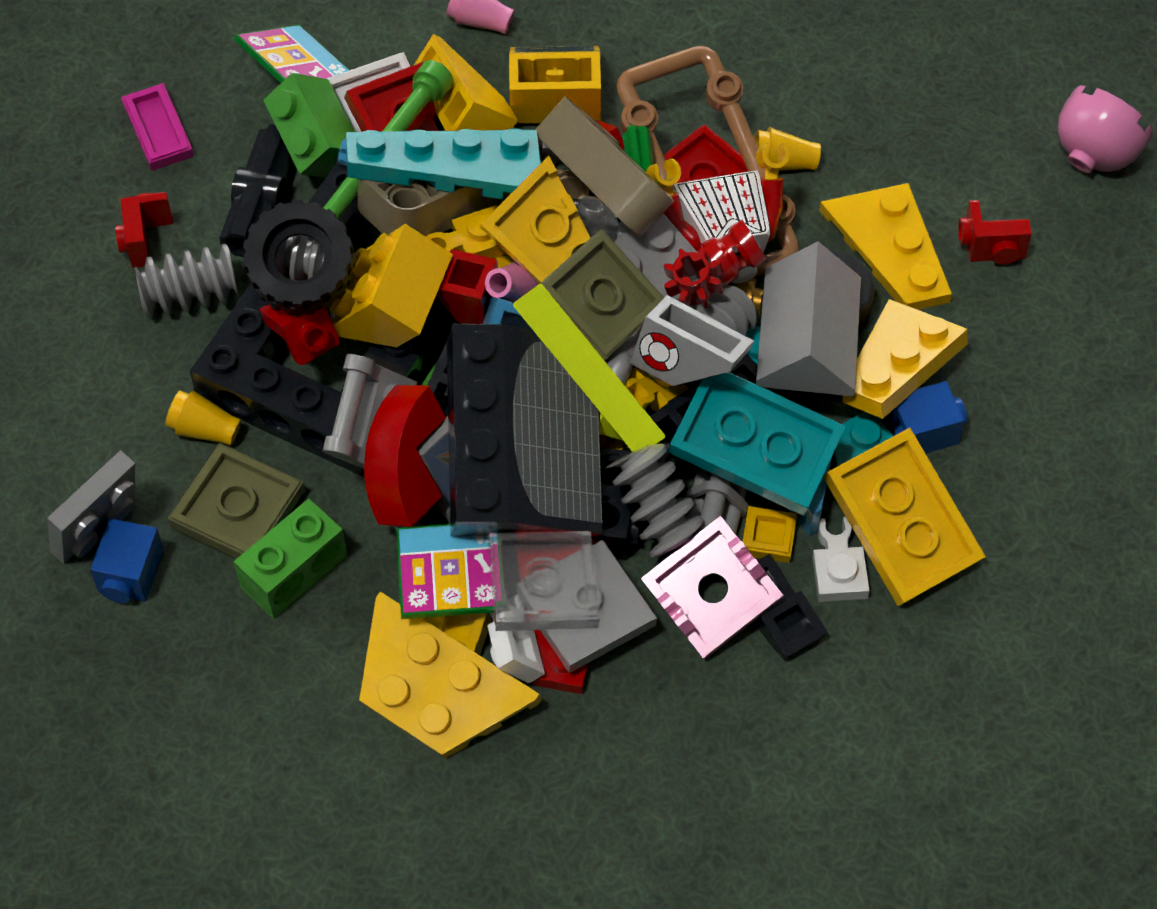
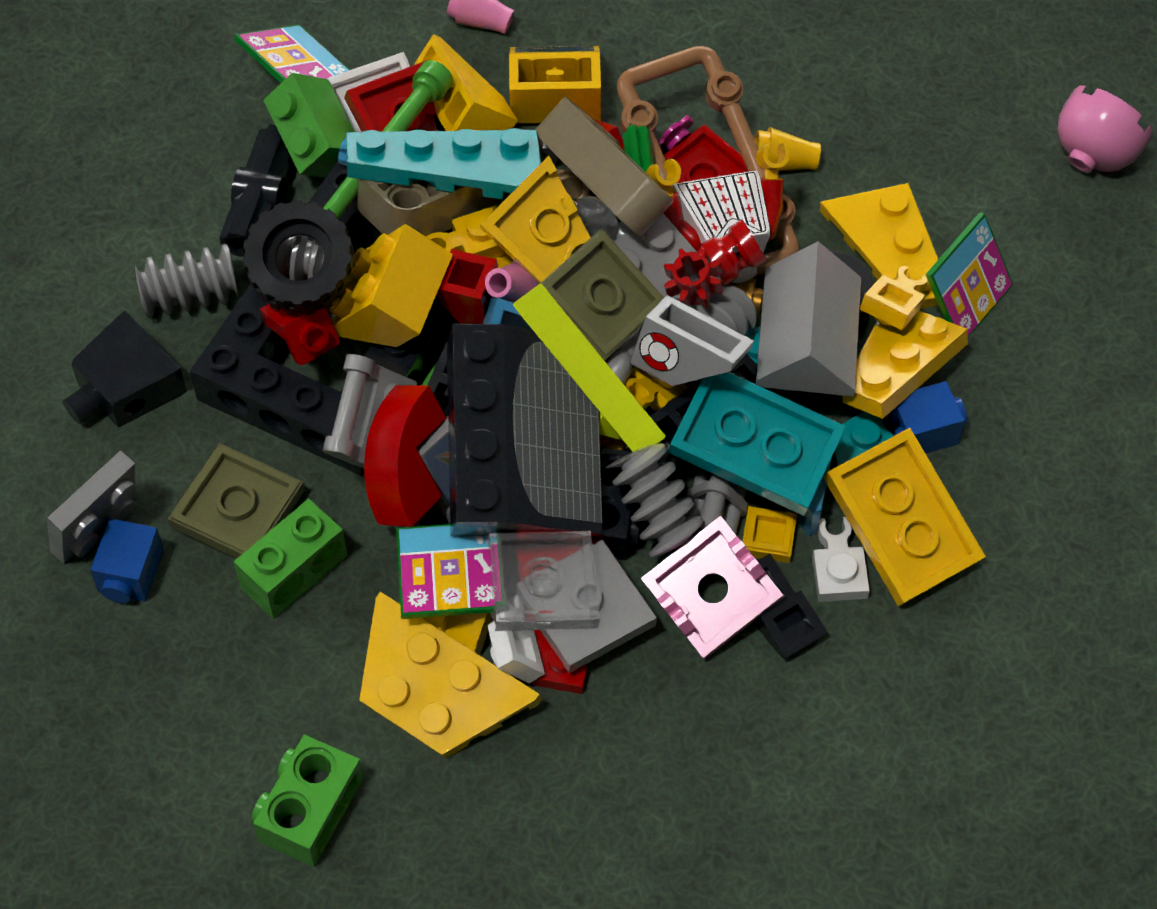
red bracket [115,192,174,268] -> none
dark pink tile [121,83,194,171] -> none
yellow cone [165,390,242,446] -> none
red bracket [958,200,1032,265] -> none
none -> black torso [62,311,187,427]
none -> bright green brick [252,734,364,867]
none -> dark pink plant [658,115,694,152]
none -> yellow plate [860,266,928,330]
none -> piece [925,213,1014,337]

